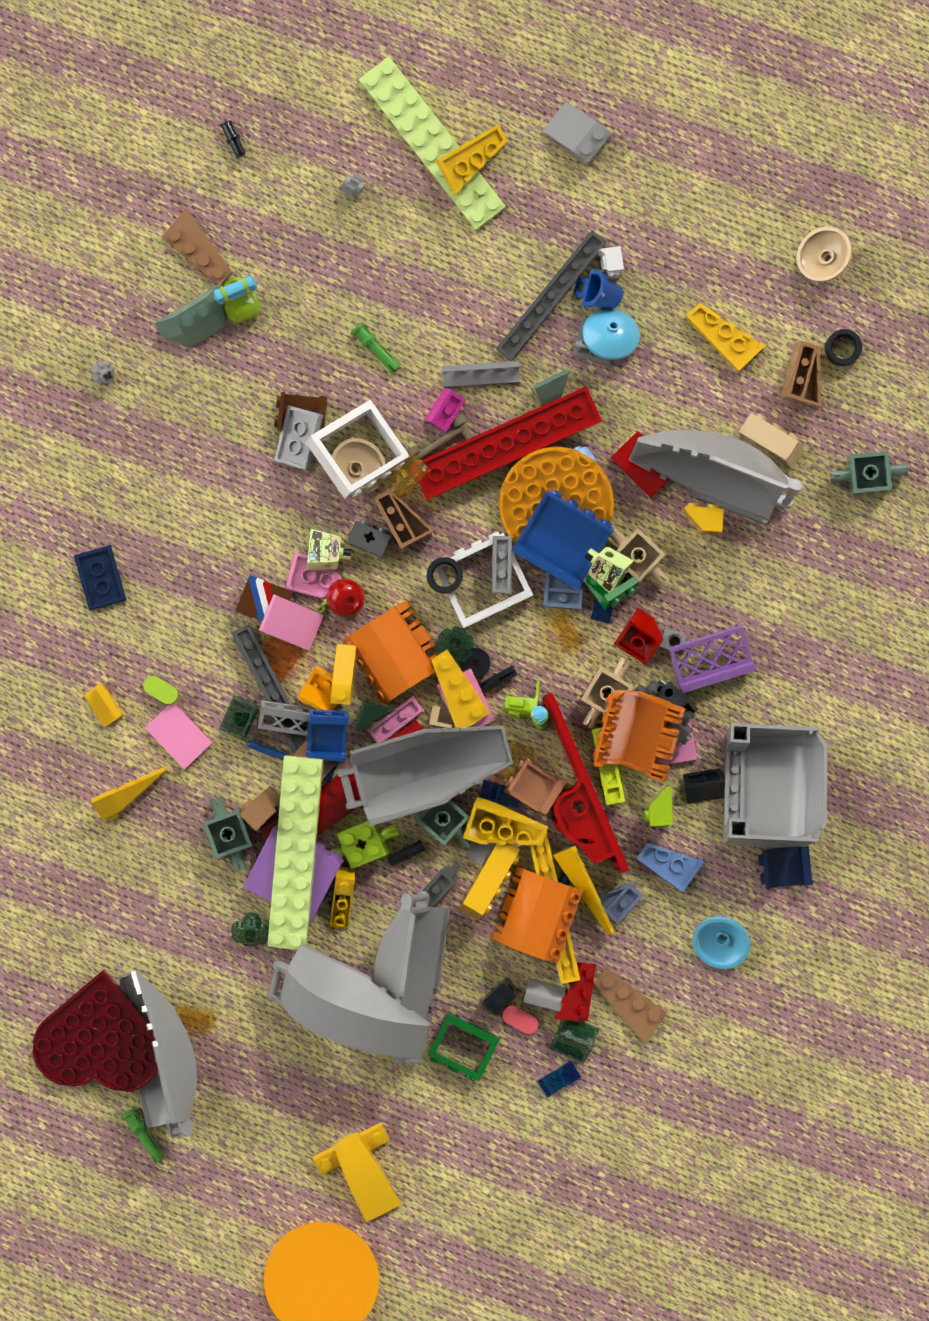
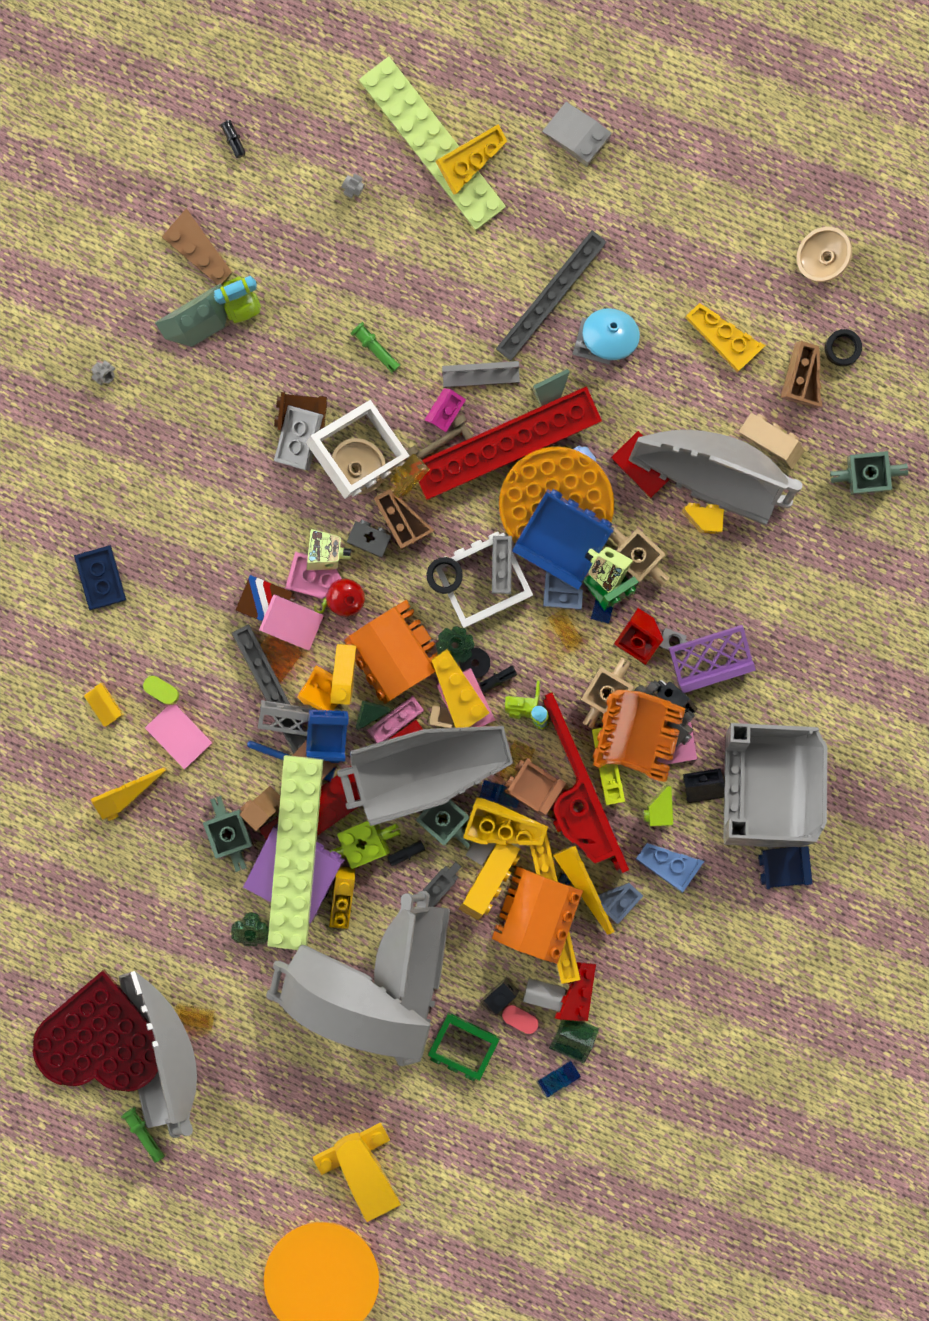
clear green slope [219,694,260,741] -> none
blue container [573,269,623,309] -> none
medium nougat wing [594,968,667,1044] -> none
white window [598,246,624,280] -> none
medium azure dish [693,917,750,969] -> none

